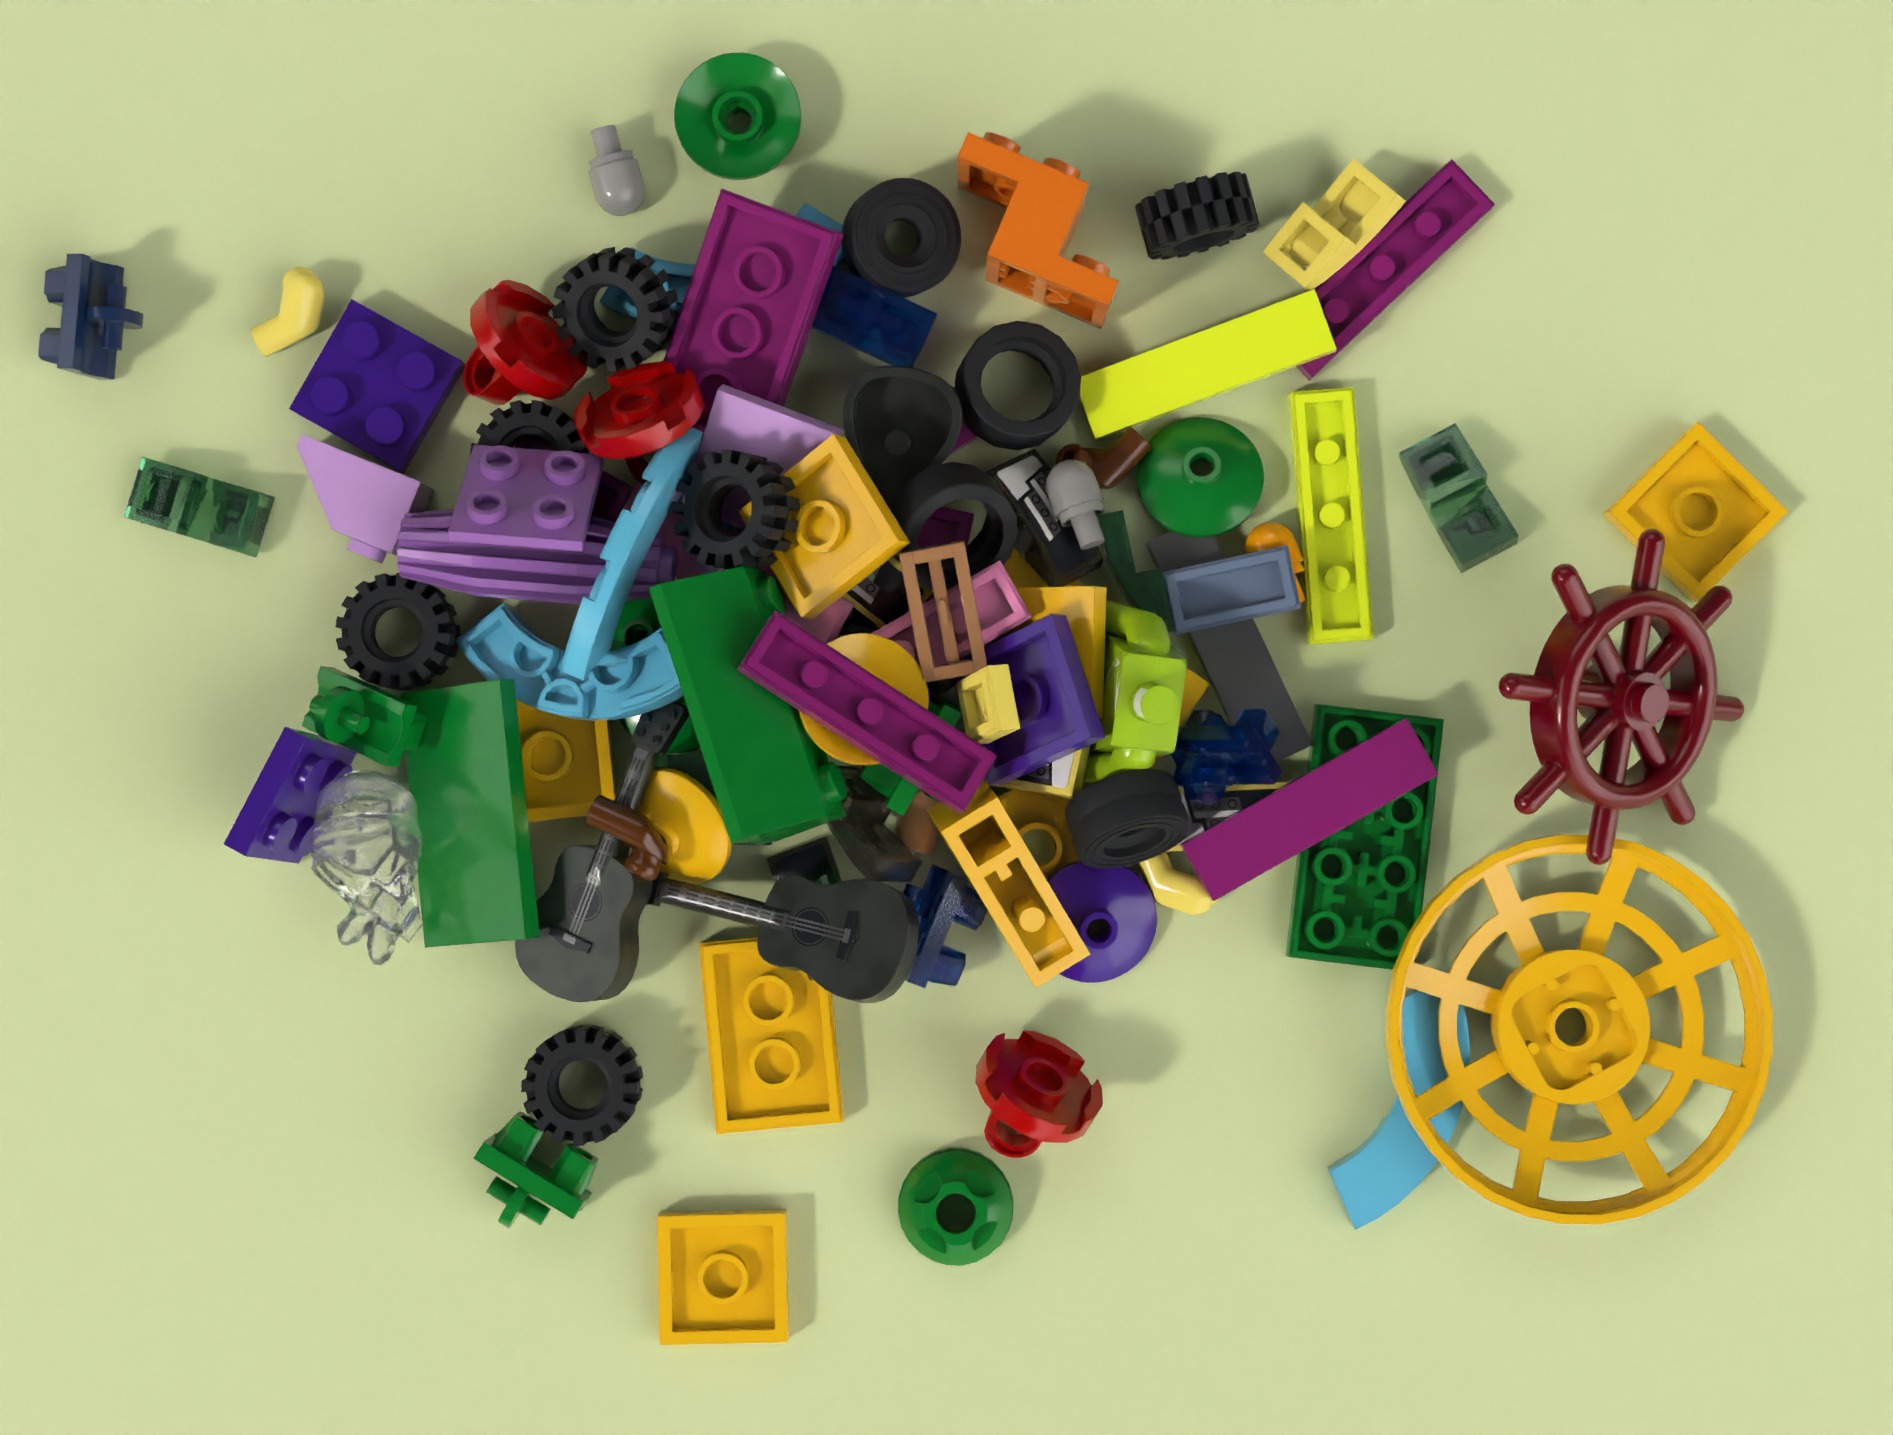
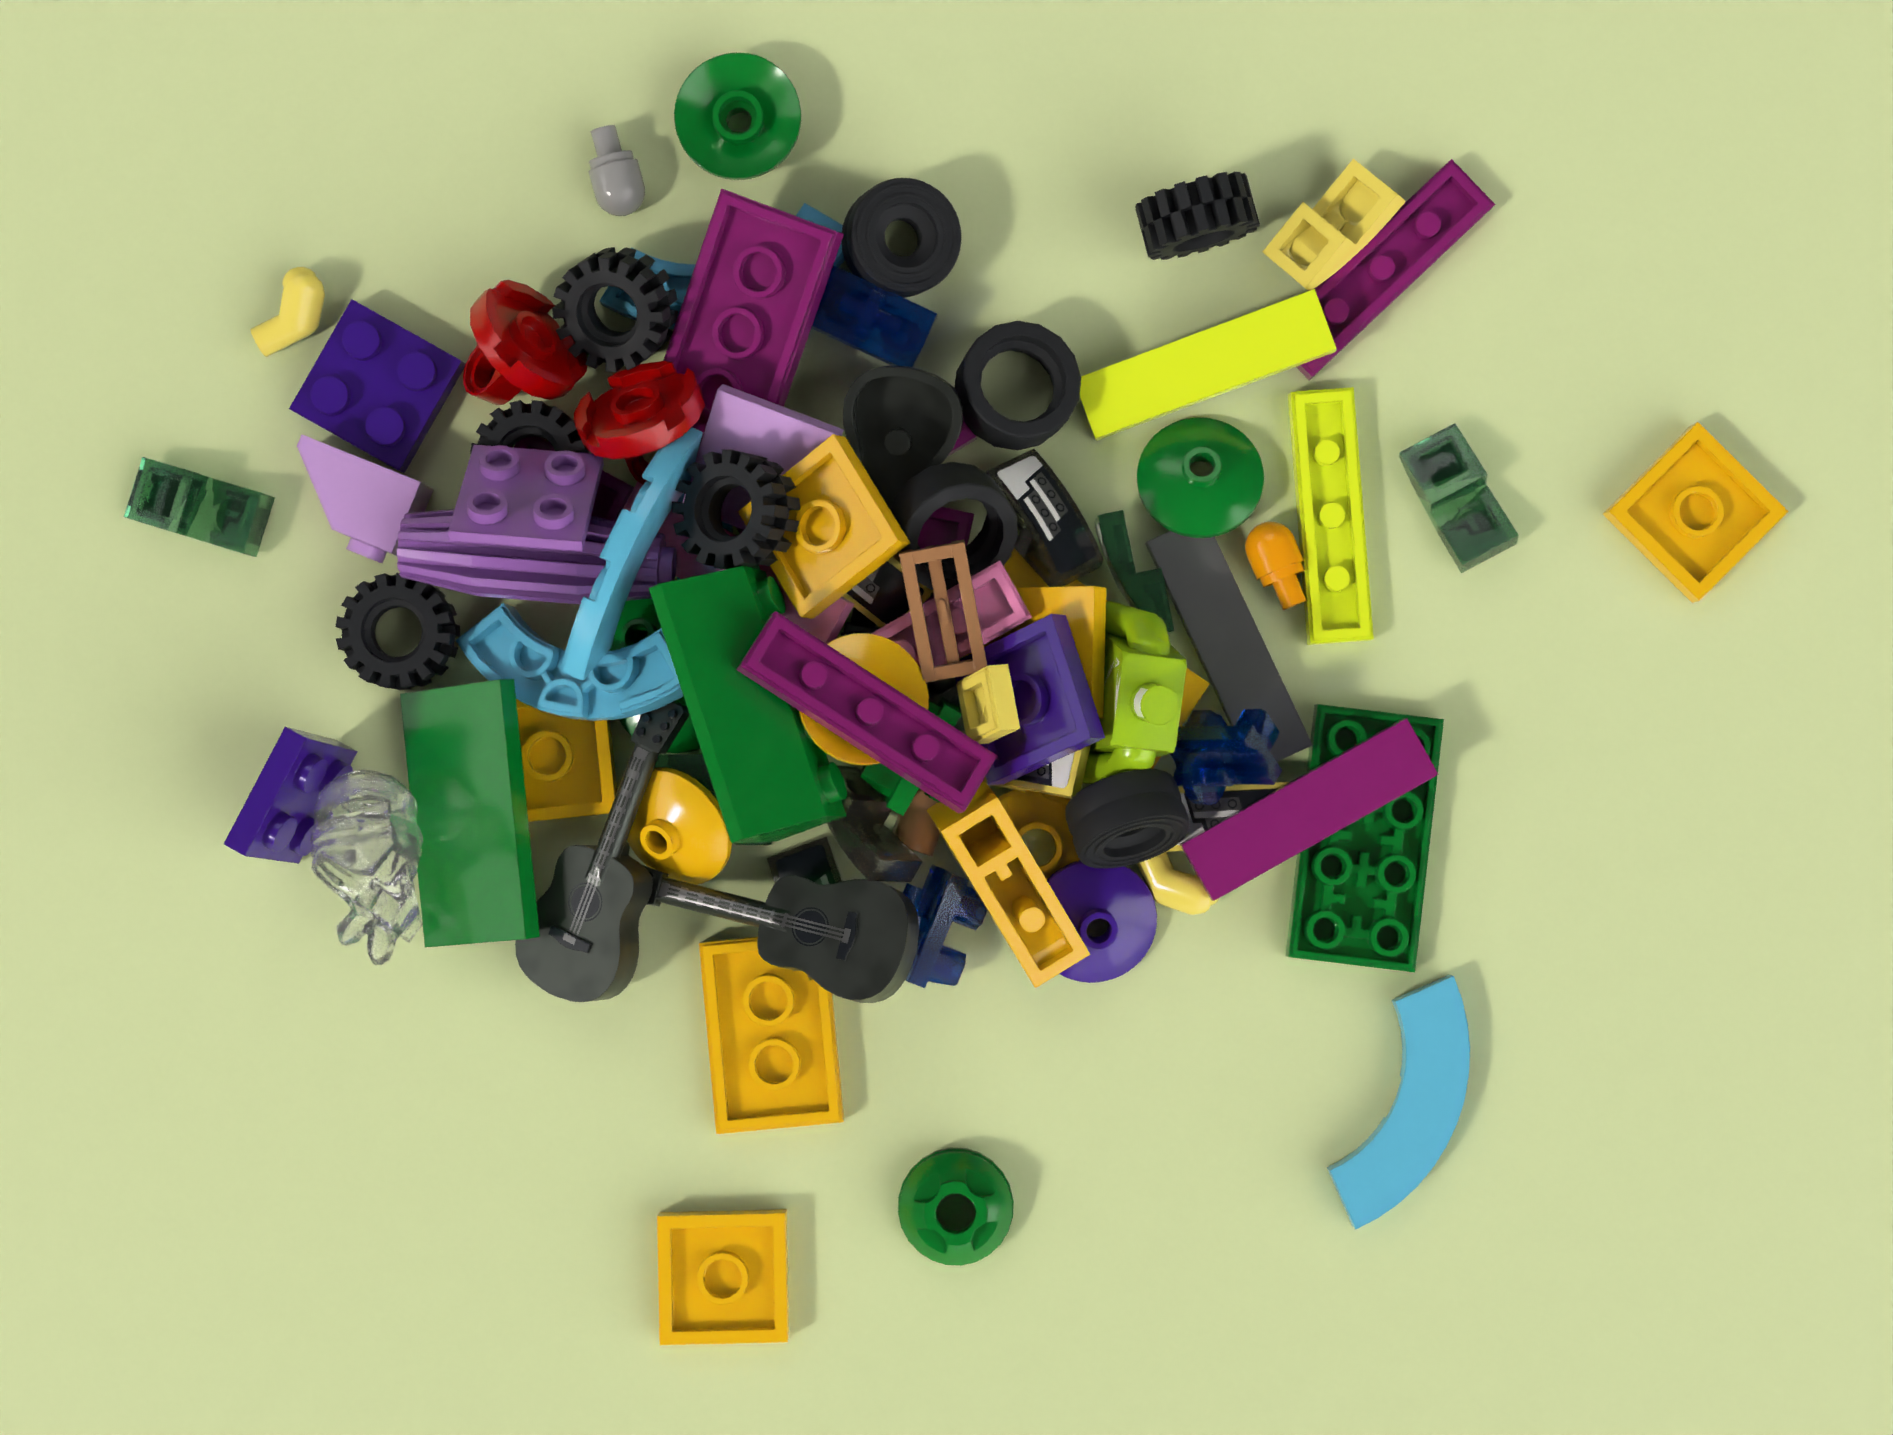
dark blue hips [38,254,144,380] -> none
green hips [302,666,427,767] -> none
green hips [473,1112,599,1228] -> none
black tyre [521,1025,643,1146] -> none
reddish brown arm [586,794,669,882] -> none
orange bracket [958,132,1119,329] -> none
red tile [975,1030,1103,1158] -> none
light grey cylinder [1045,460,1105,550] -> none
reddish brown arm [1055,426,1153,489] -> none
sand blue tile [1161,545,1301,635] -> none
yellow dish [1385,834,1773,1225] -> none
dark red piece [1498,529,1744,865] -> none

